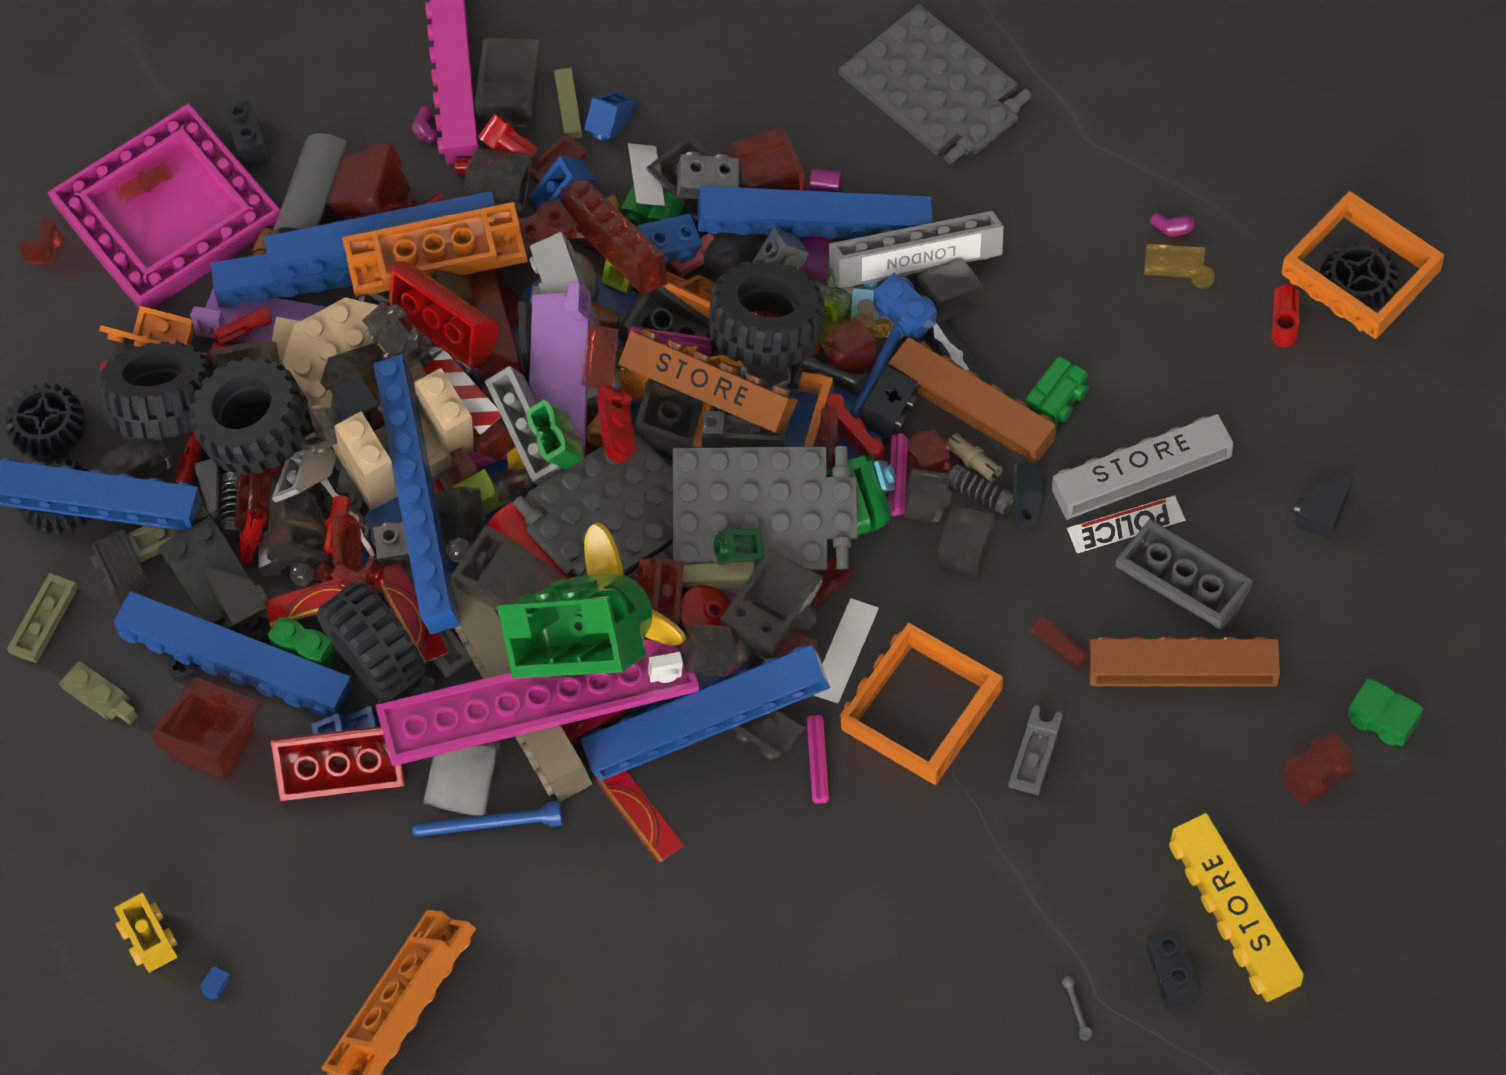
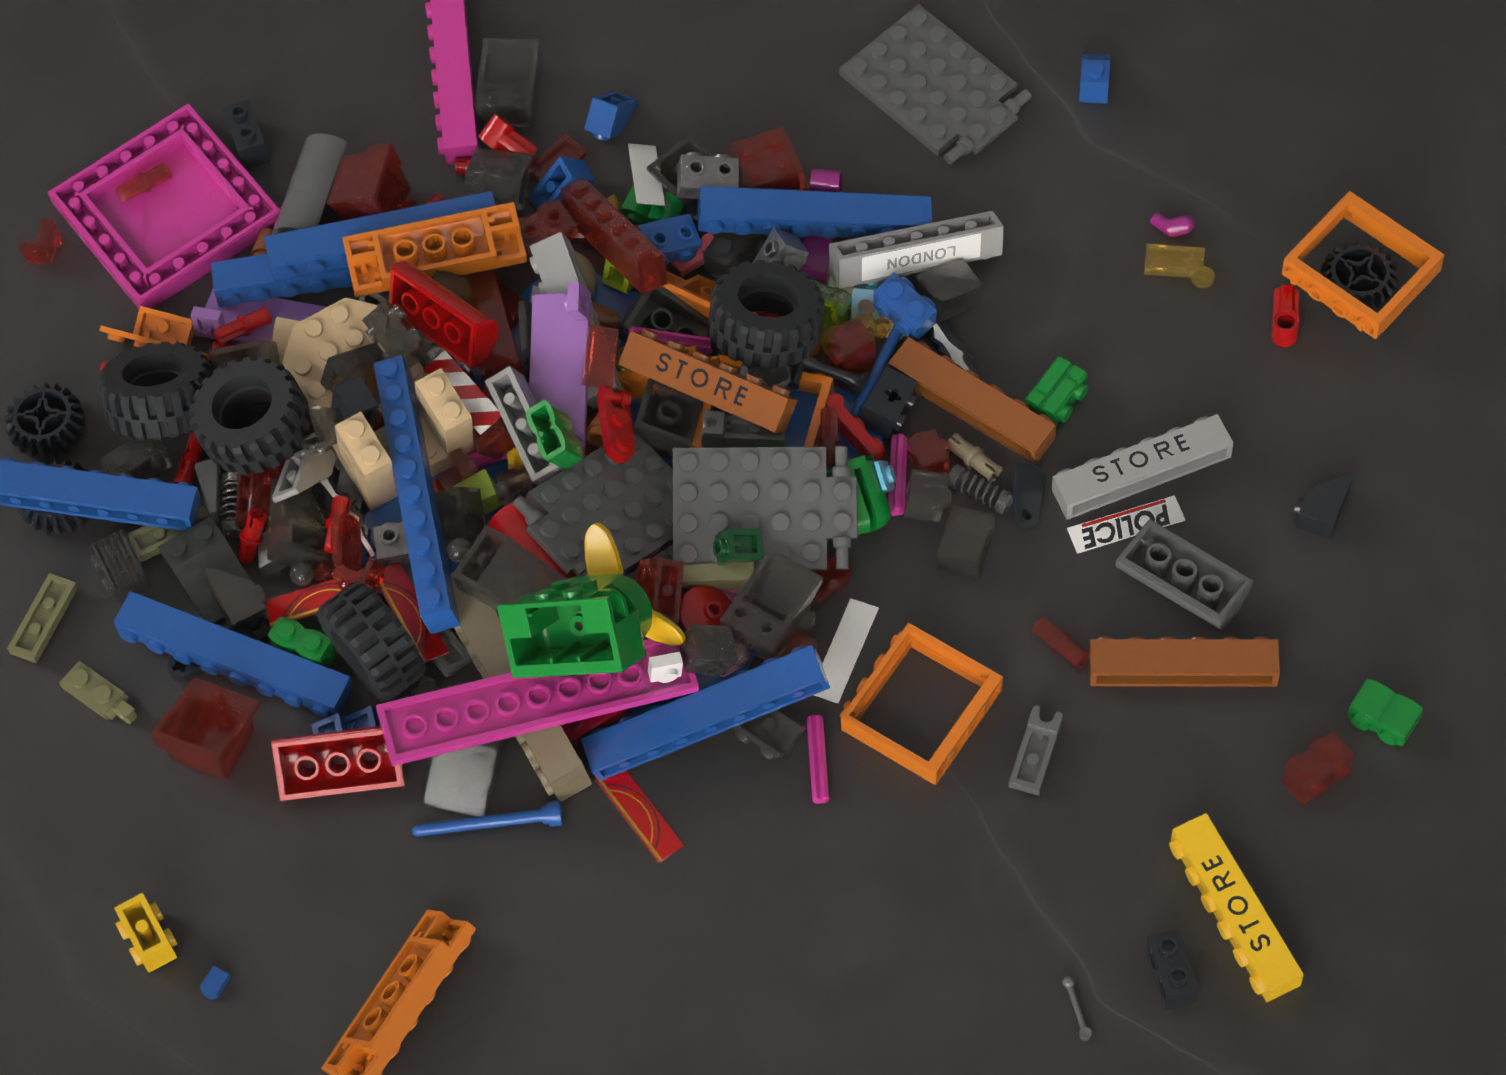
magenta arm [412,106,437,144] -> none
olive piece [554,68,583,140] -> none
none -> blue slope [1079,53,1110,104]

